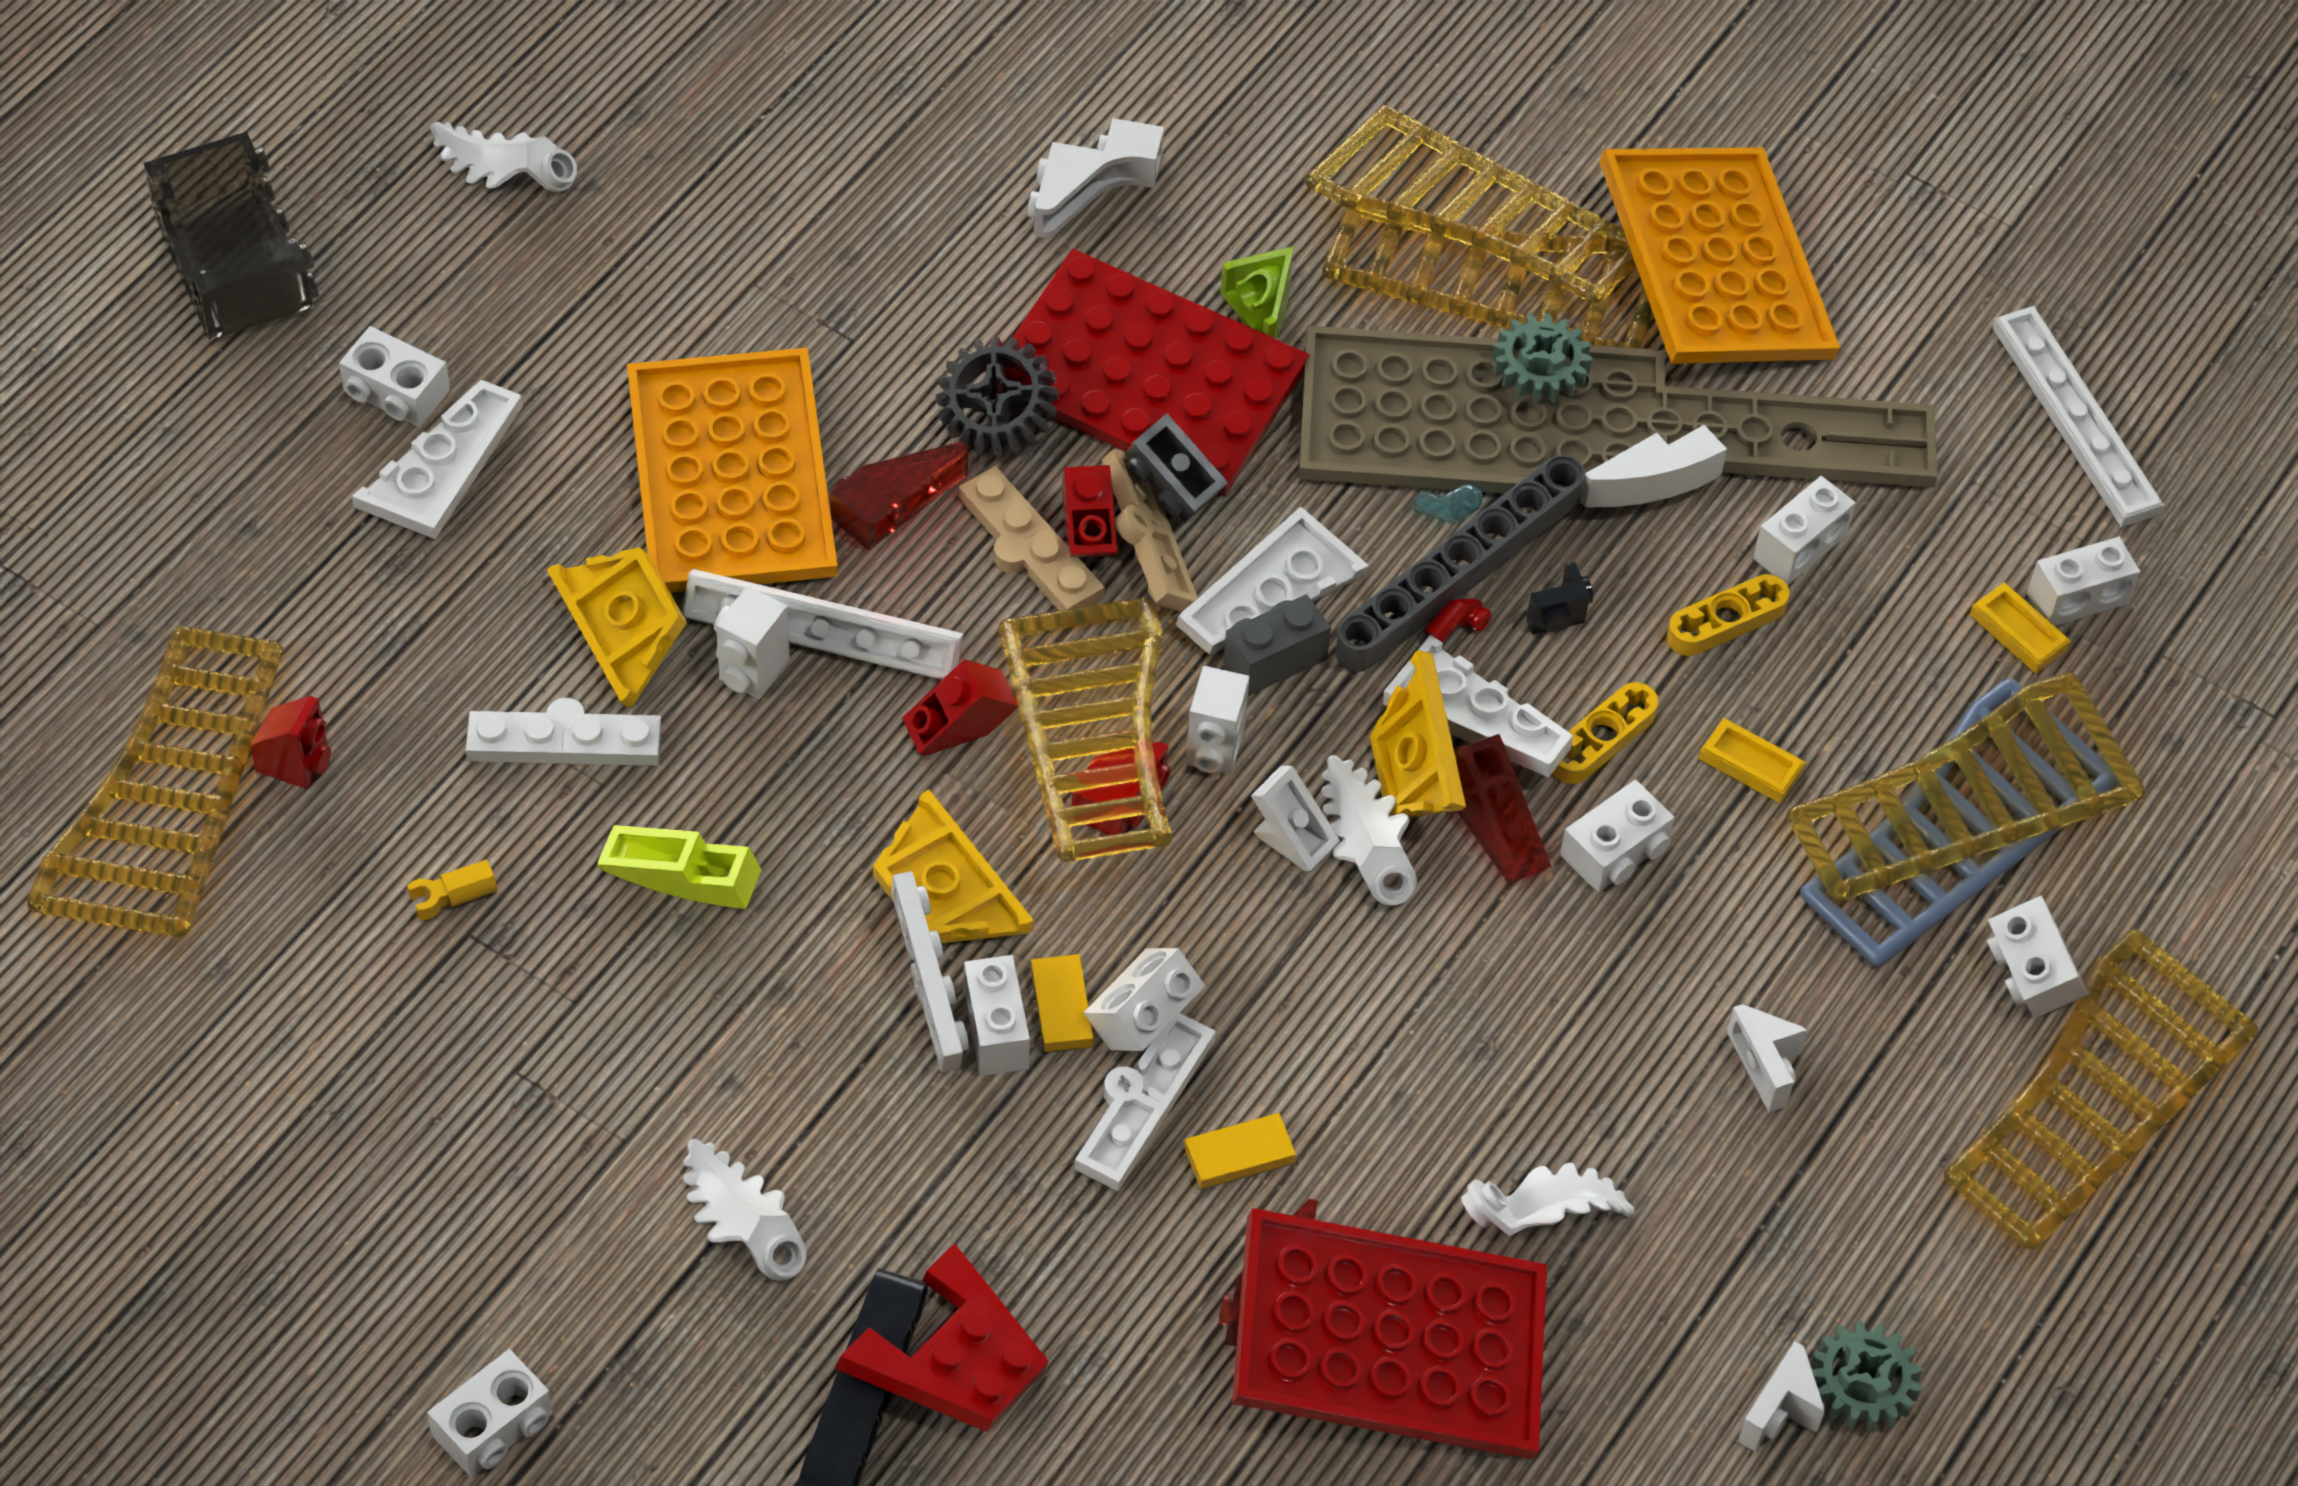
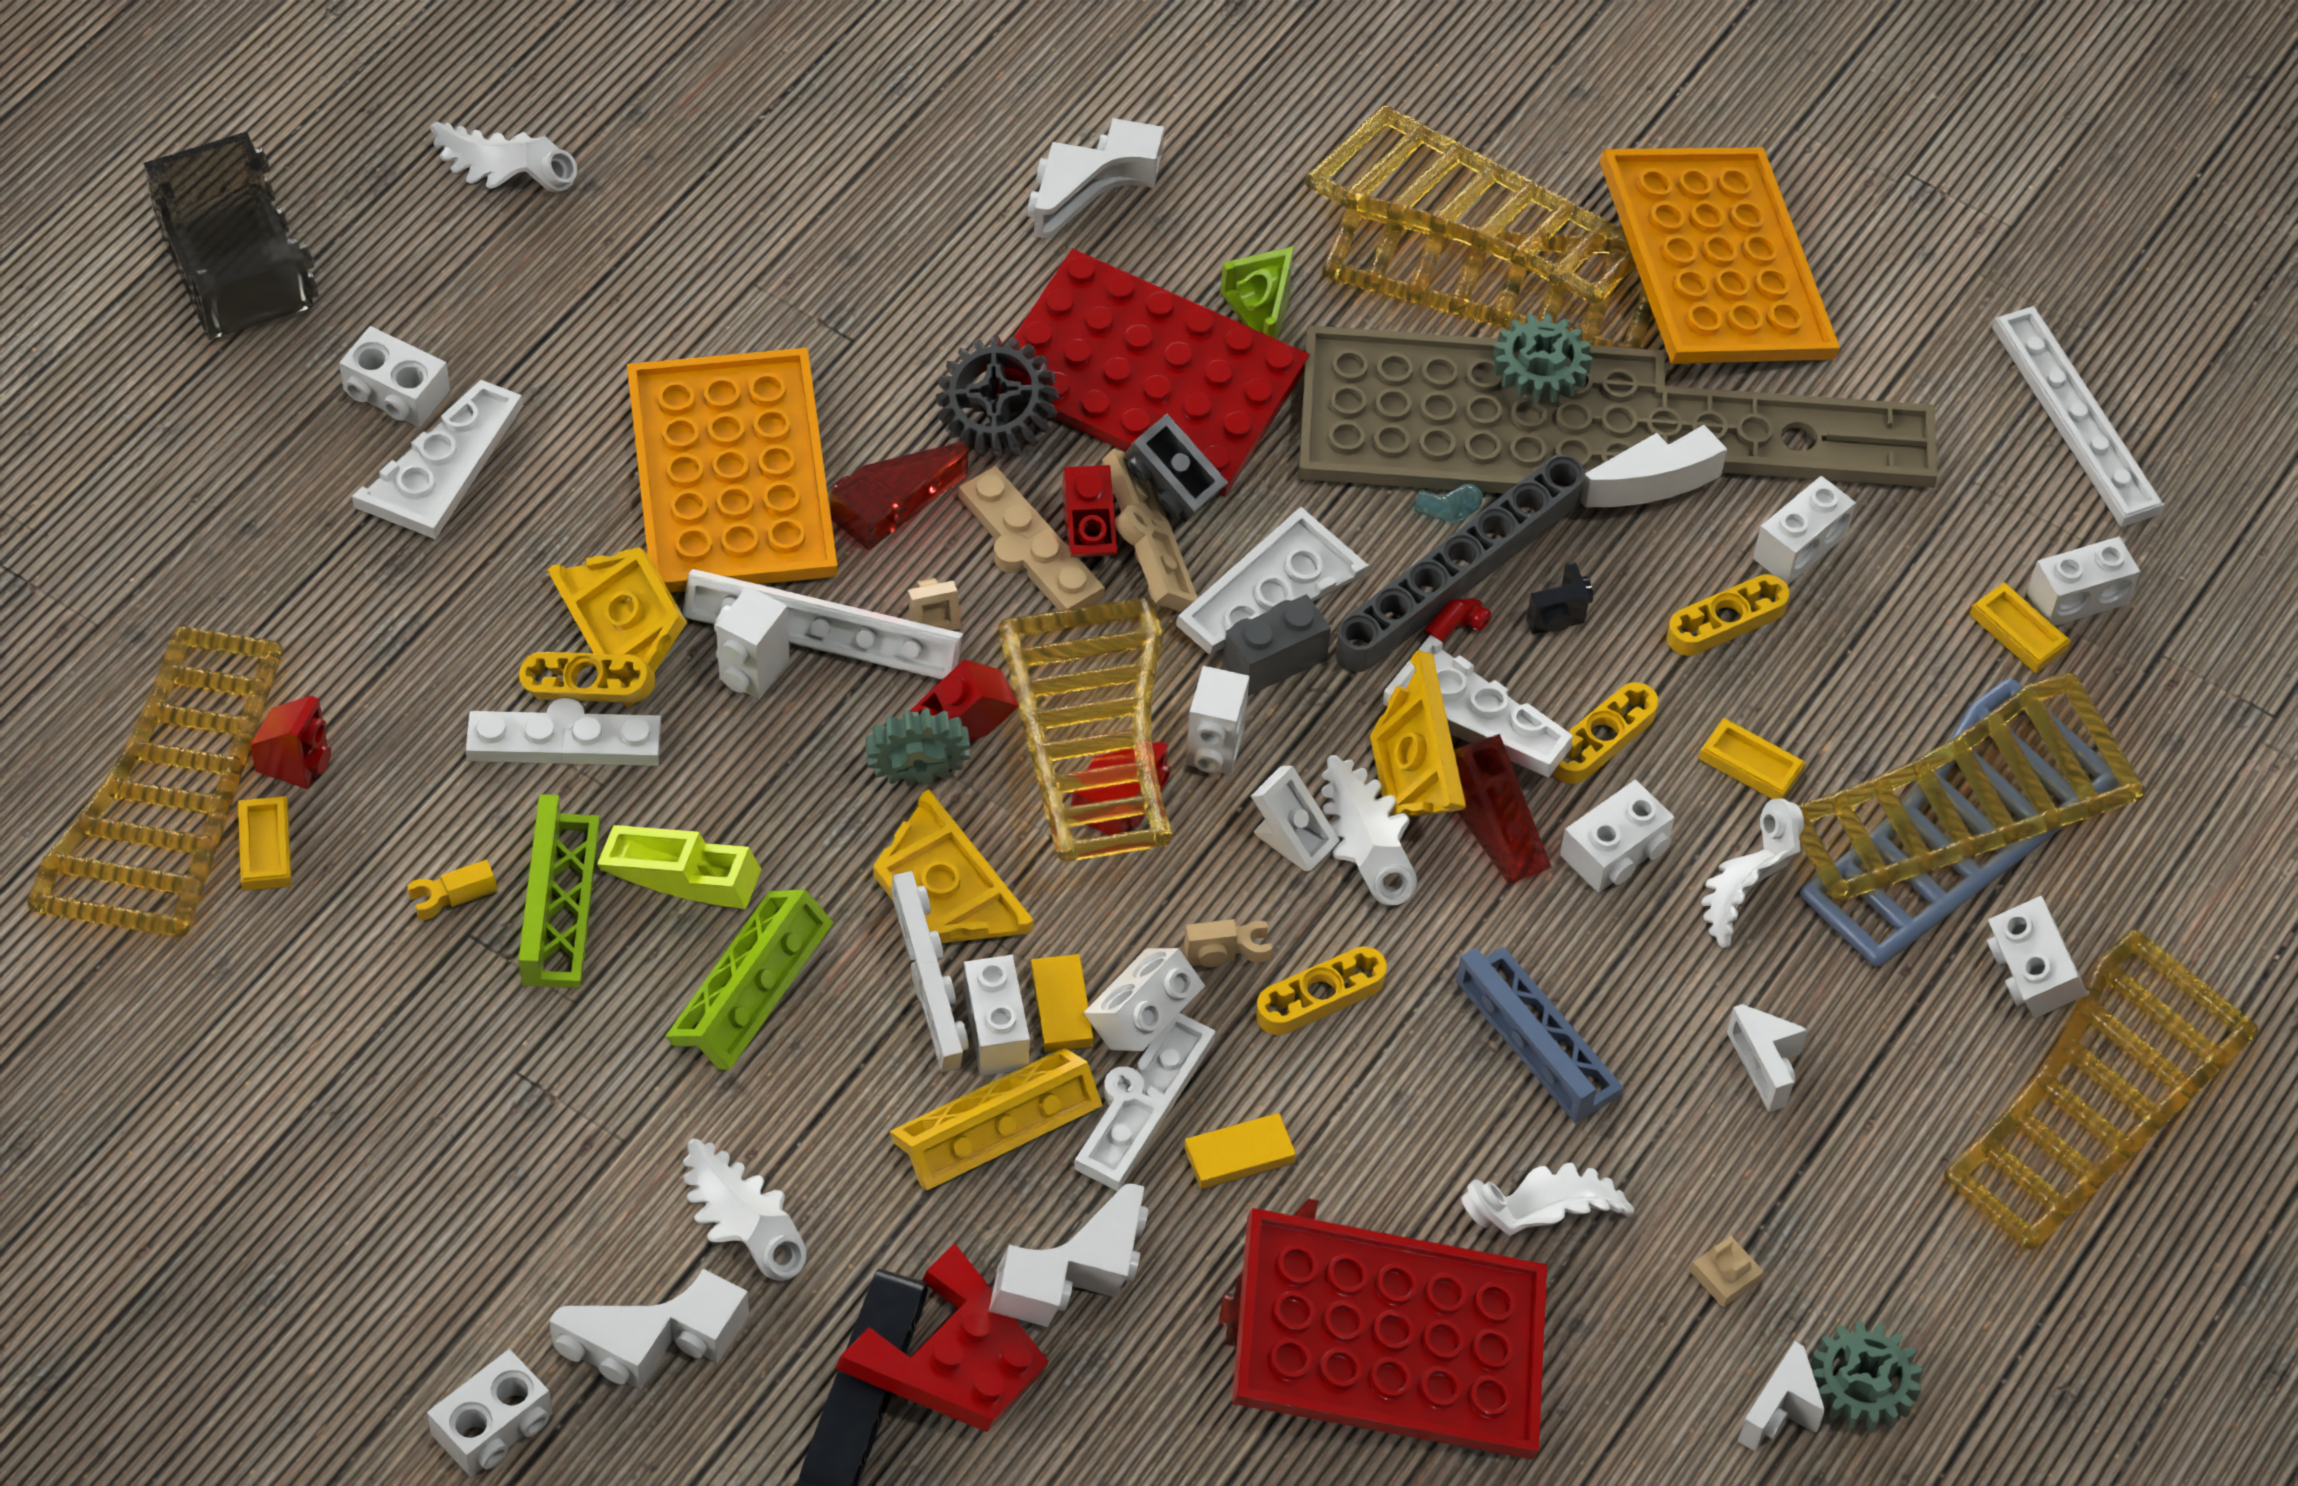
none -> yellow tile [238,796,292,891]
none -> lime fence [518,794,600,989]
none -> yellow beam [519,652,655,703]
none -> white arch [549,1269,749,1390]
none -> lime fence [665,890,834,1070]
none -> sand green gear [865,709,970,786]
none -> yellow fence [890,1047,1103,1191]
none -> tan tile [908,578,961,631]
none -> white arch [989,1184,1148,1327]
none -> tan plate [1184,919,1272,967]
none -> yellow beam [1256,947,1387,1035]
none -> sand blue fence [1456,946,1624,1124]
none -> tan tile [1690,1235,1764,1308]
none -> white plant [1701,798,1804,948]

